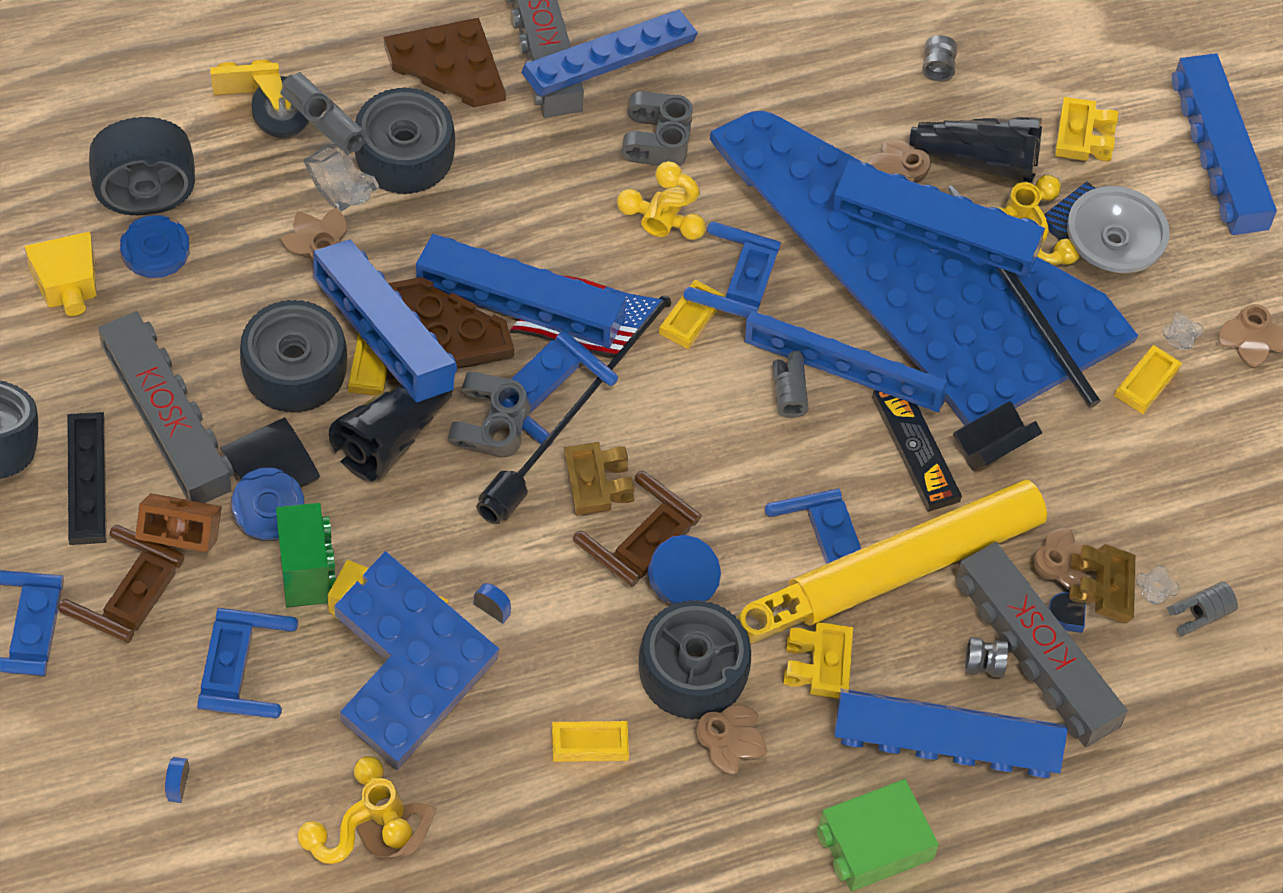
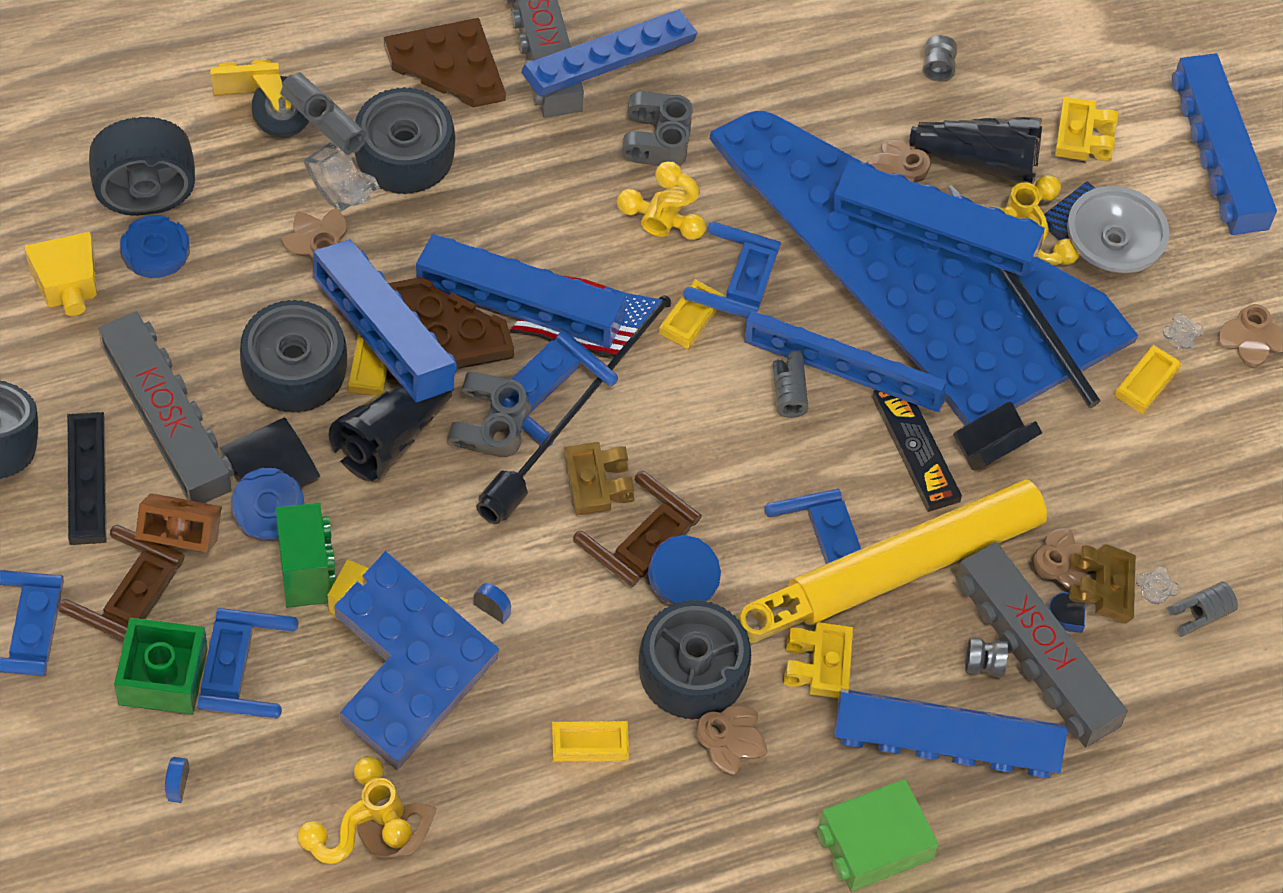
none -> green brick [114,617,208,715]

